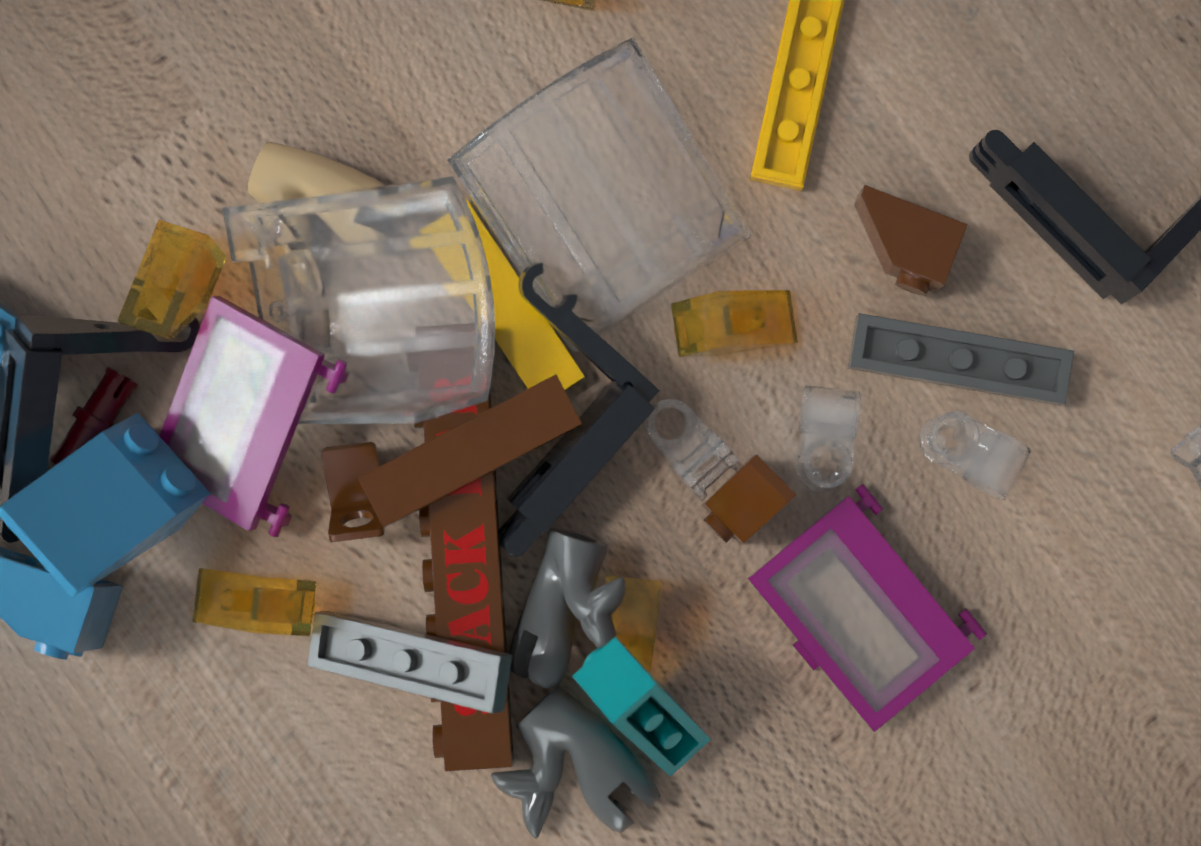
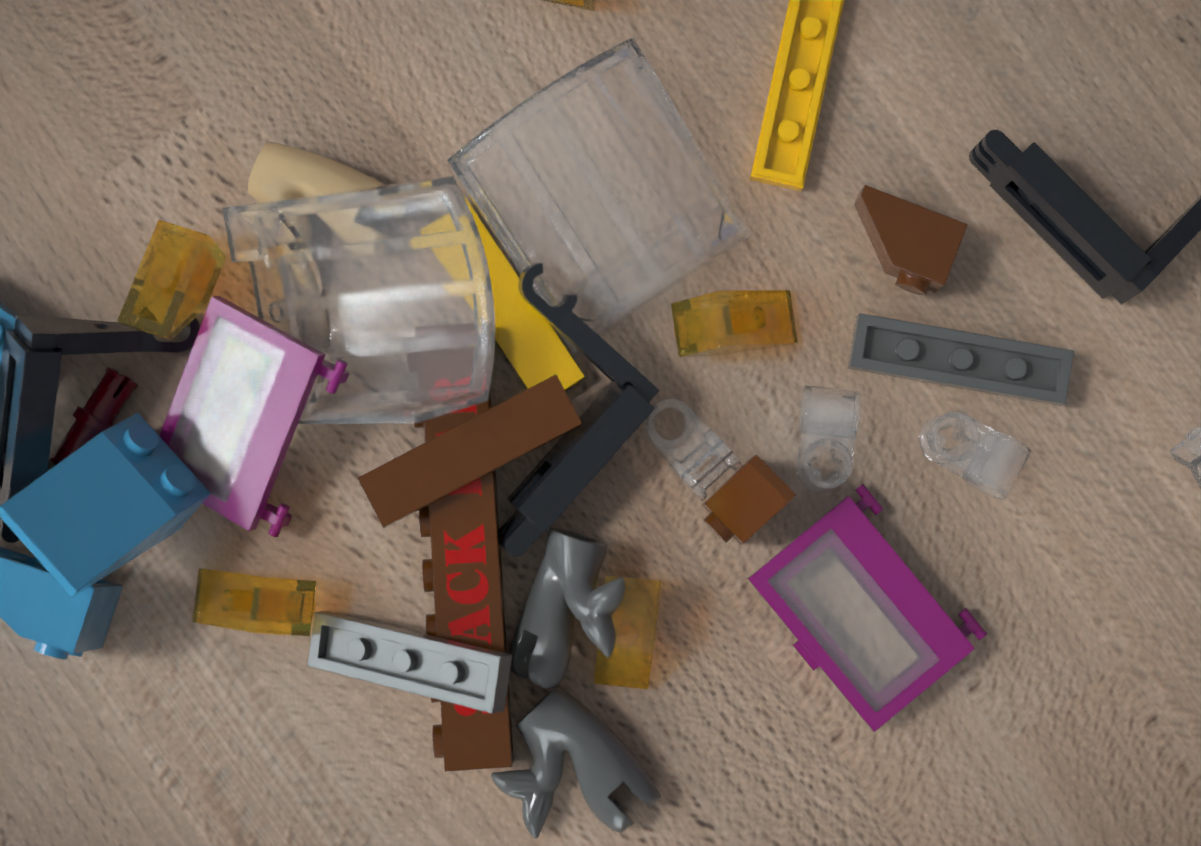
reddish brown bracket [321,442,385,542] -> none
teal brick [572,637,711,777] -> none

